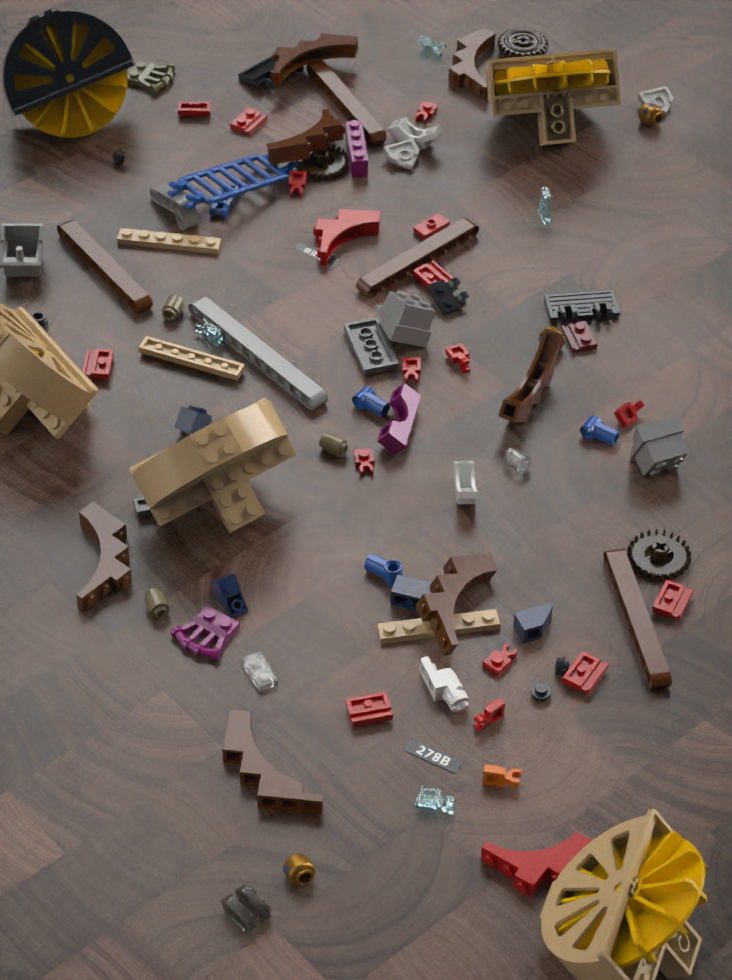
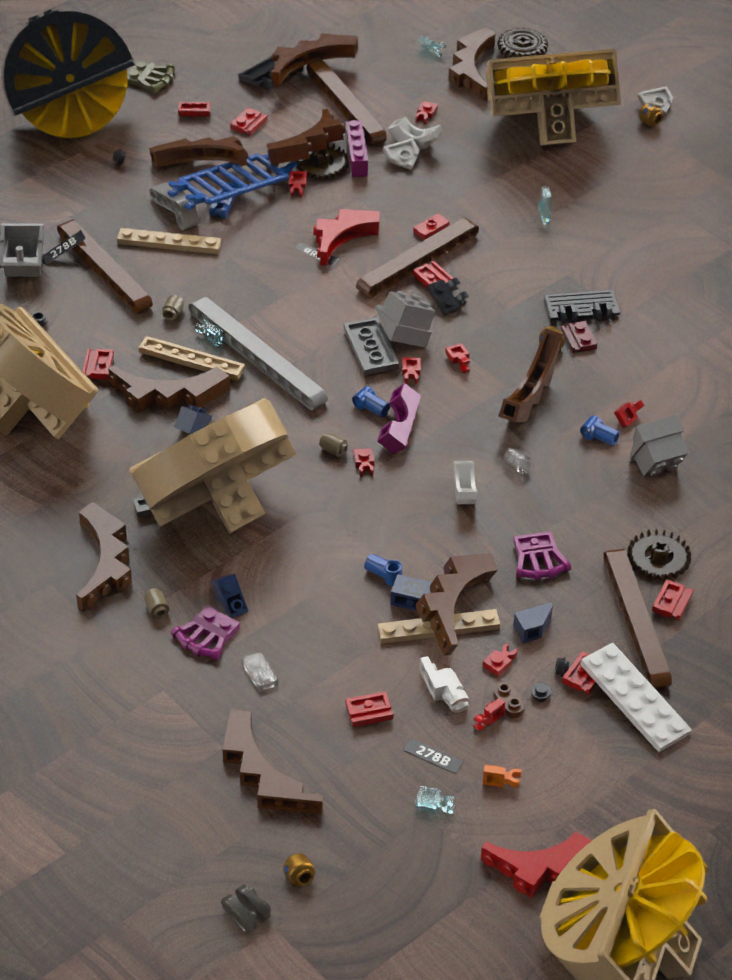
none -> black sticker [43,230,86,265]
none -> arch [108,365,230,412]
none -> reddish brown arch [149,136,248,167]
none -> reddish brown plate [493,682,525,718]
none -> magenta plate [513,531,572,581]
none -> white plate [580,642,692,752]

